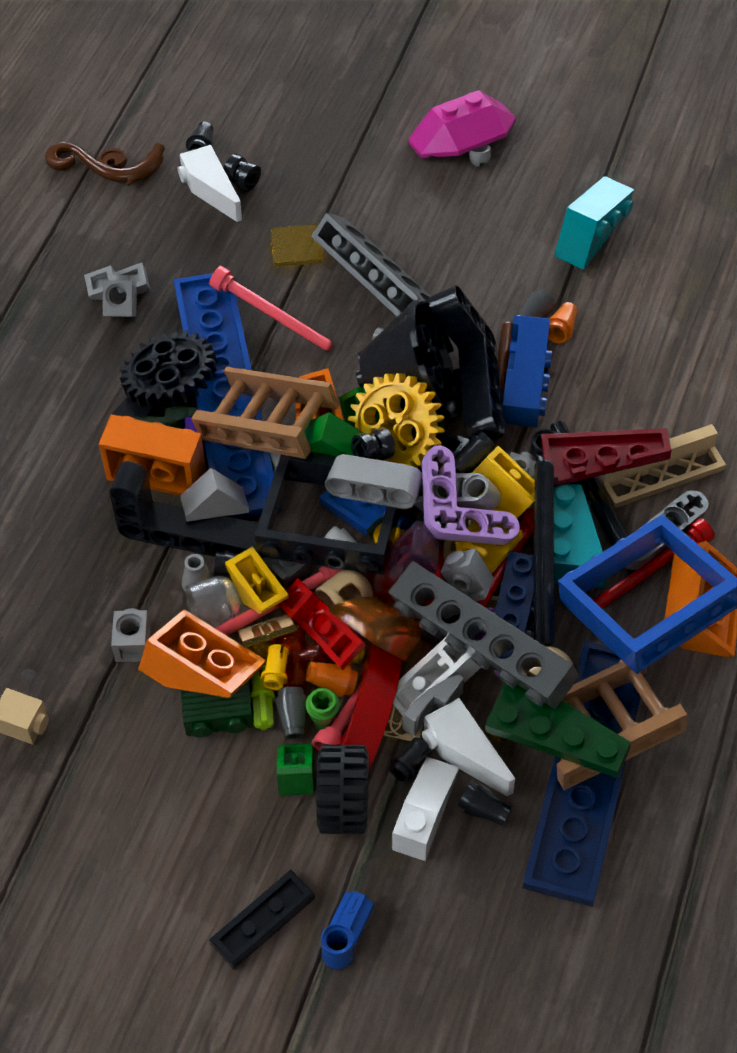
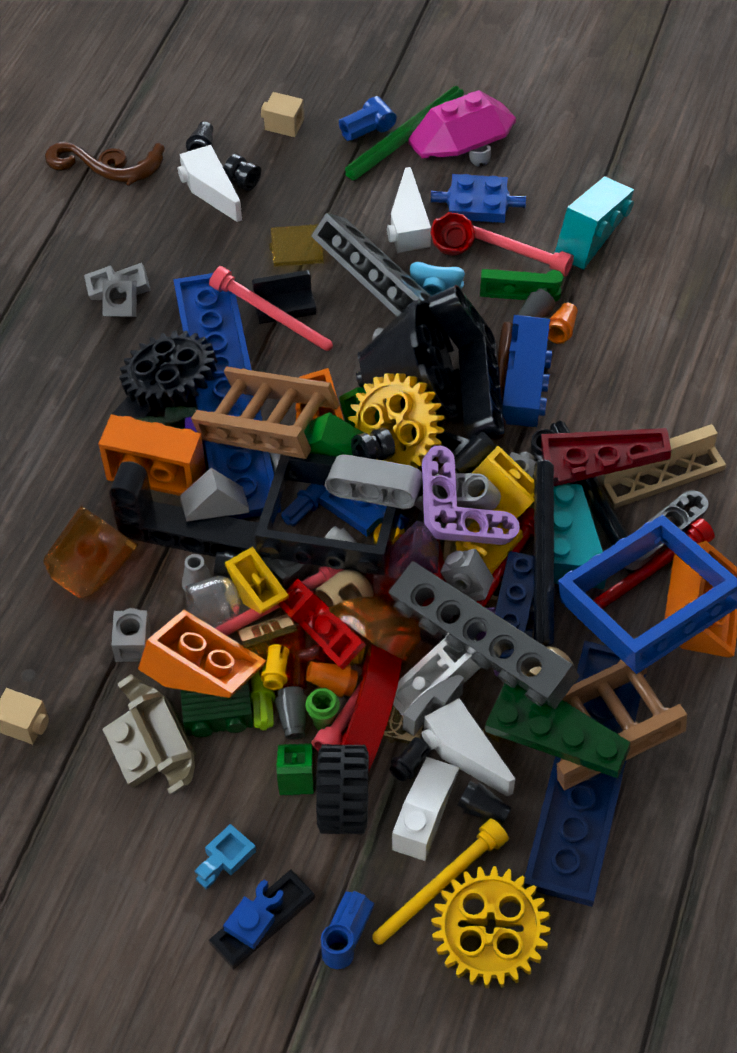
none -> clear orange slope [43,505,138,598]
none -> dark tan plate [103,674,196,795]
none -> dark azure plate [195,824,256,889]
none -> blue plate [223,879,284,950]
none -> black panel [252,270,316,324]
none -> tan brick [261,92,304,137]
none -> blue axle [281,484,327,526]
none -> blue piece [339,96,397,141]
none -> green axle [345,86,464,181]
none -> yellow piece [372,818,509,945]
none -> white slope [387,167,431,253]
none -> medium azure piece [410,262,465,296]
none -> red hair [430,212,475,256]
none -> blue plate [431,174,526,223]
none -> yellow gear [431,866,550,988]
none -> coral piece [473,225,574,277]
none -> green plate [480,269,563,302]

